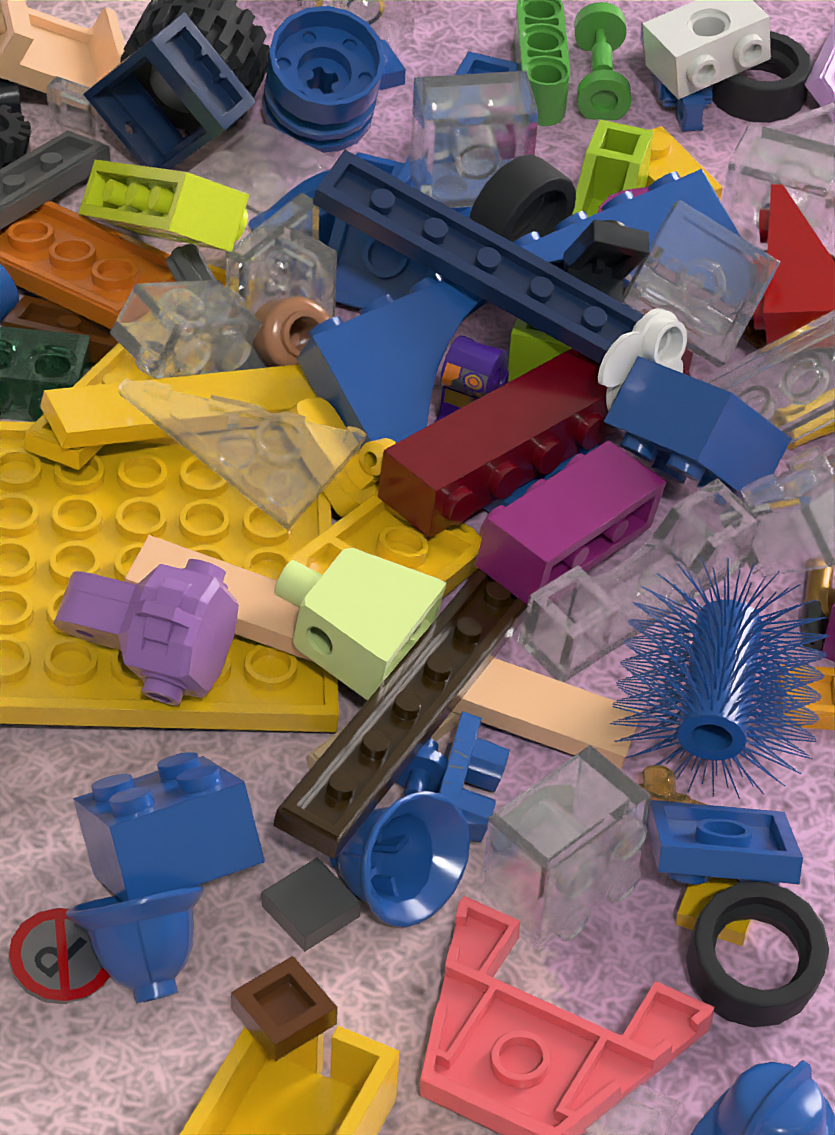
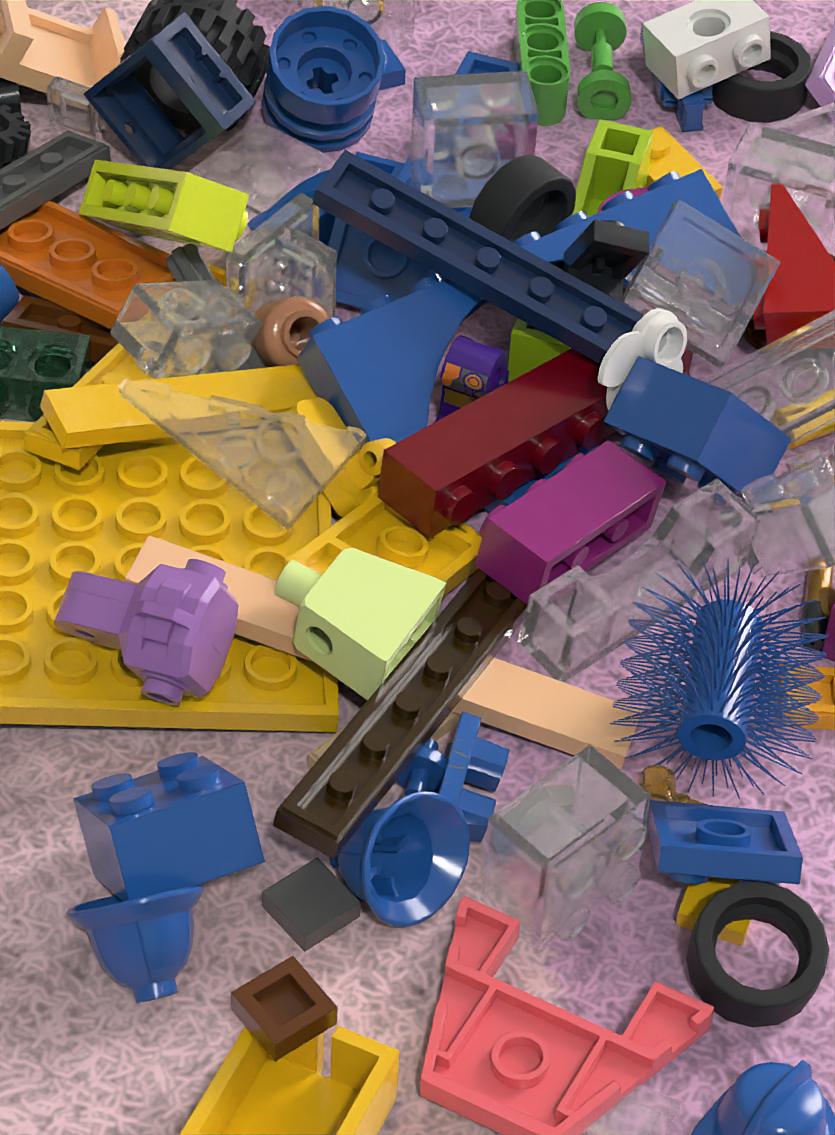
piece [8,908,110,1004] -> none

